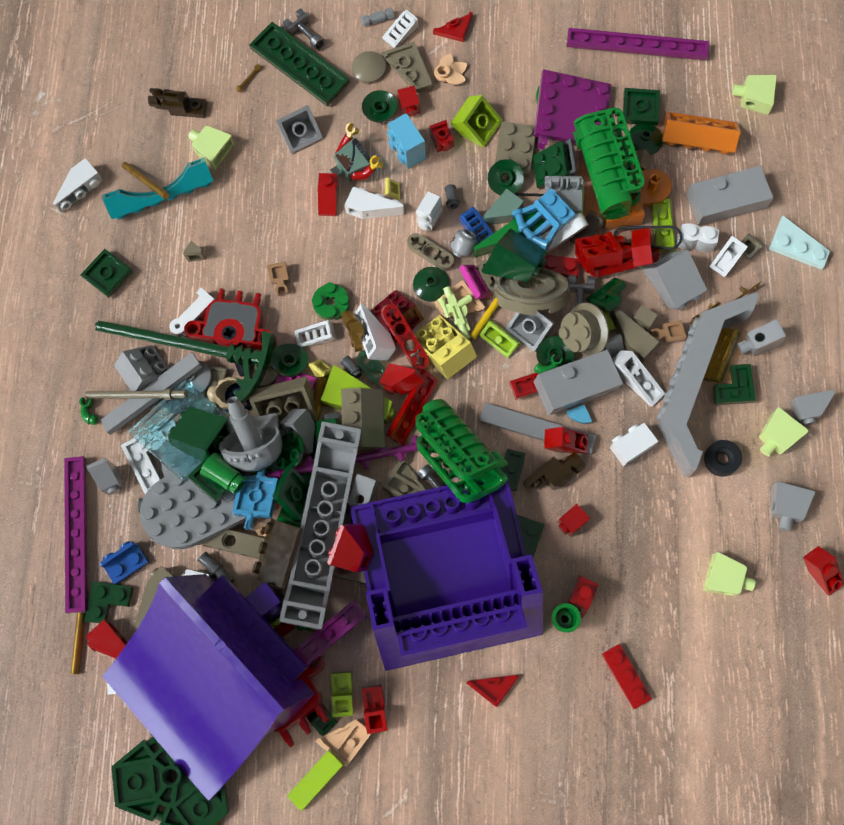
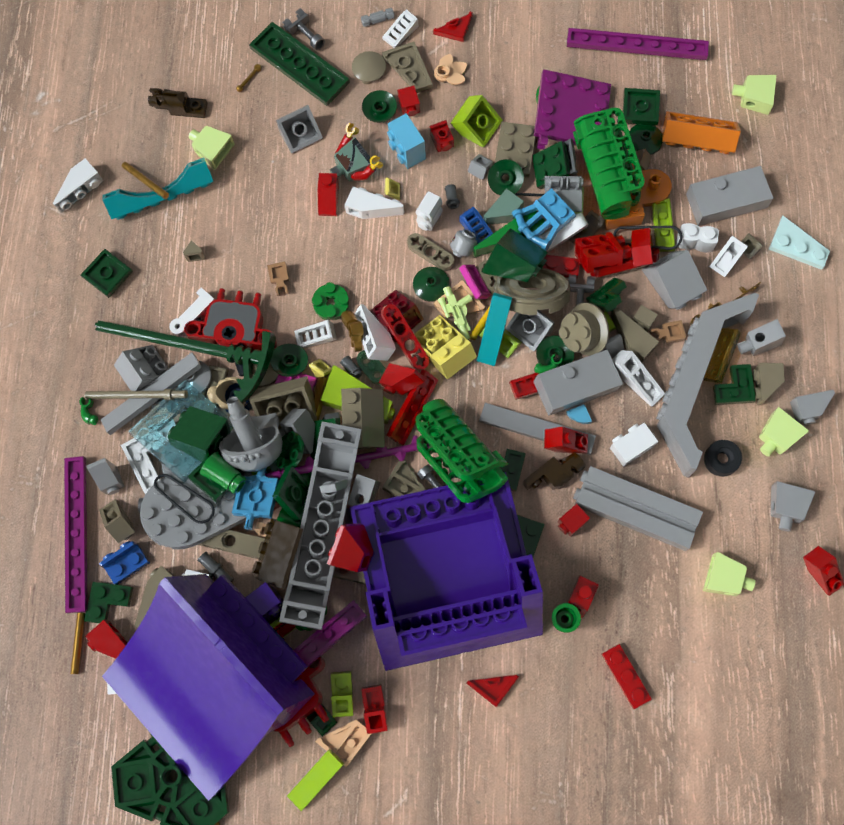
none -> dark tan slope [99,499,135,543]
none -> black piece [154,474,215,524]
none -> light grey tile [319,479,349,494]
none -> light grey slope [468,154,494,180]
none -> teal tile [477,292,513,366]
none -> light grey brick [573,466,703,551]
none -> dark tan slope [752,363,785,405]

